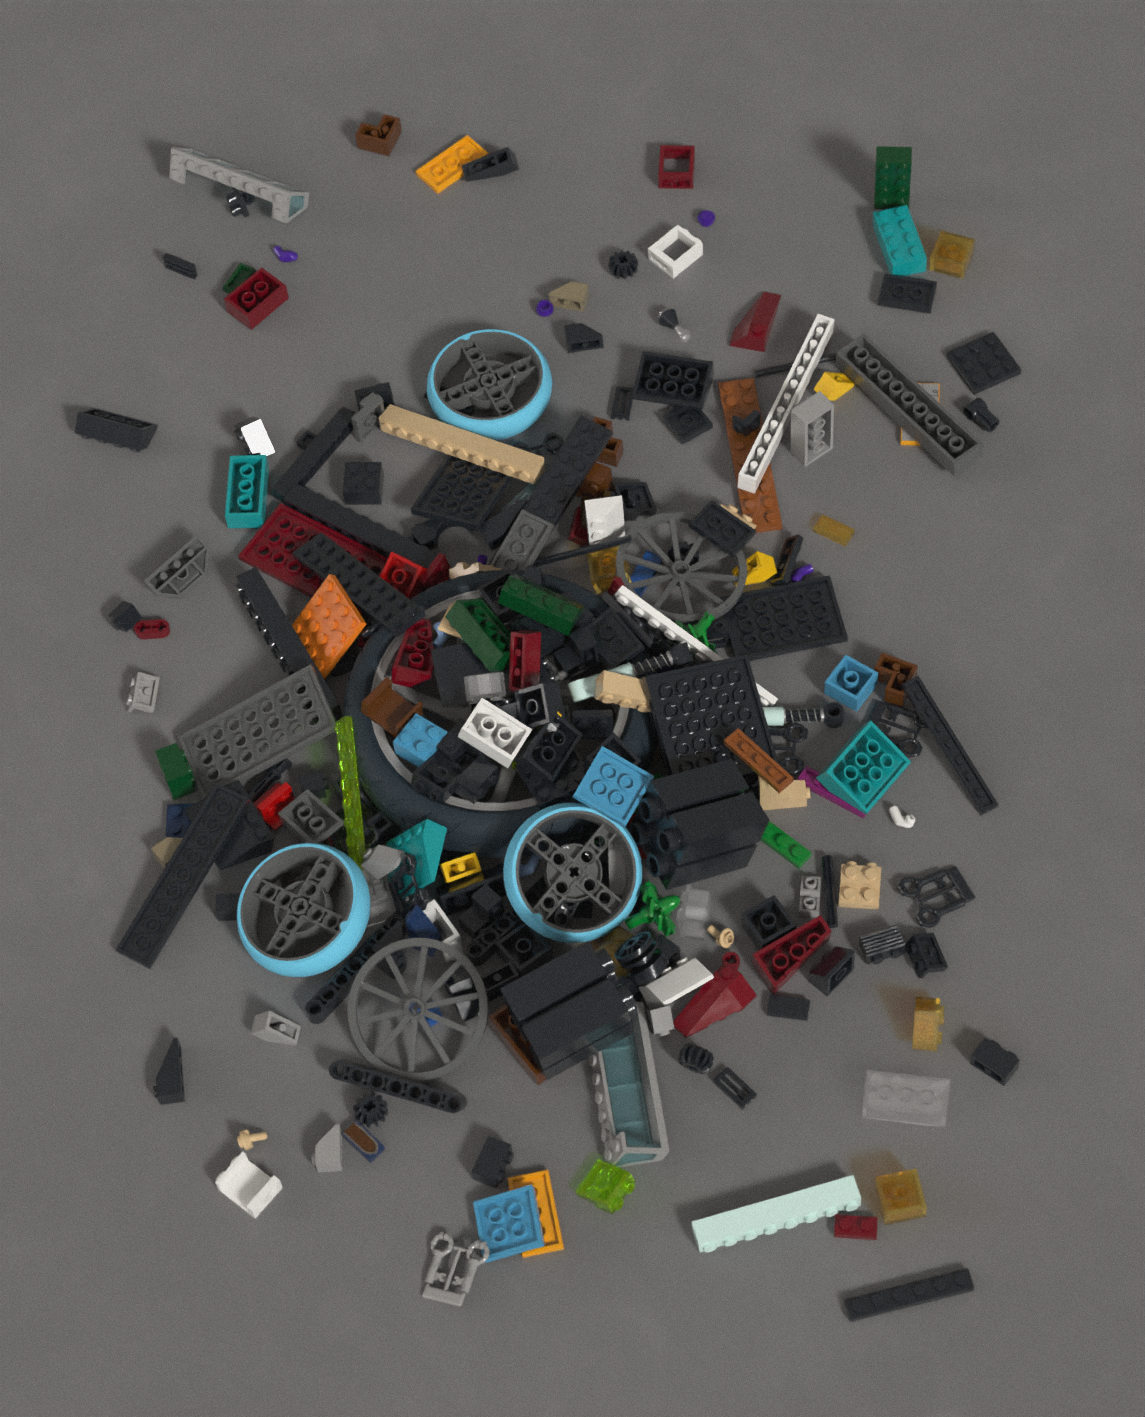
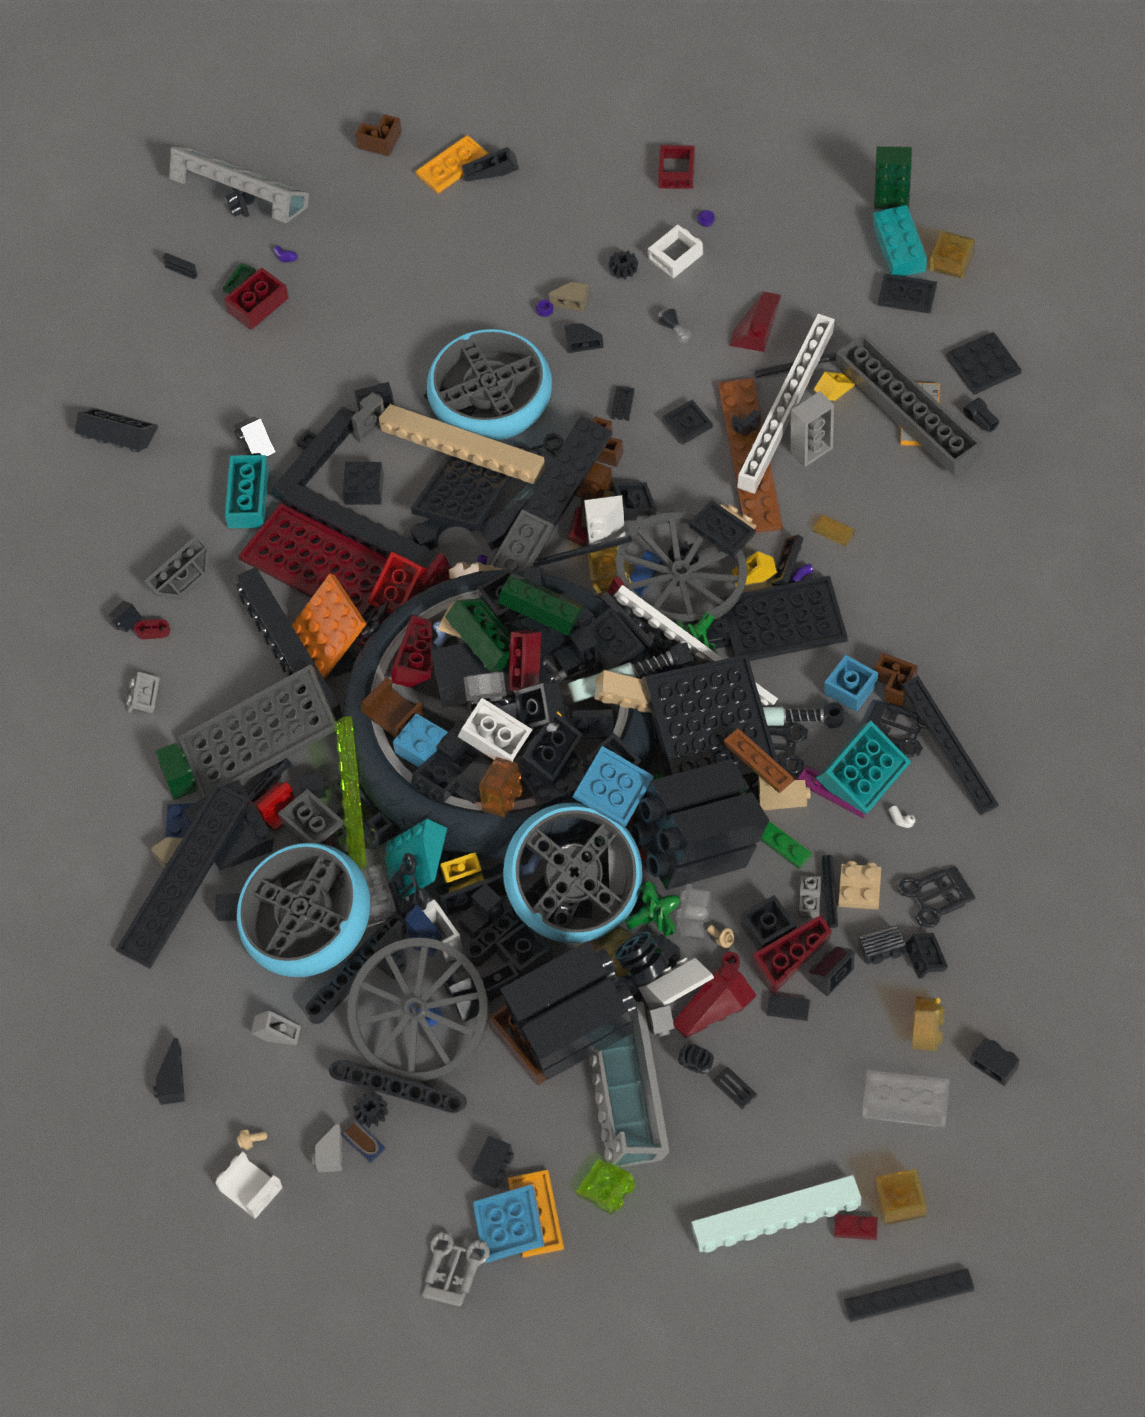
black plate [292,532,426,637] -> none
light grey slope [361,845,405,880] -> none
black slope [631,351,714,410] -> none
none -> clear orange brick [479,757,522,817]

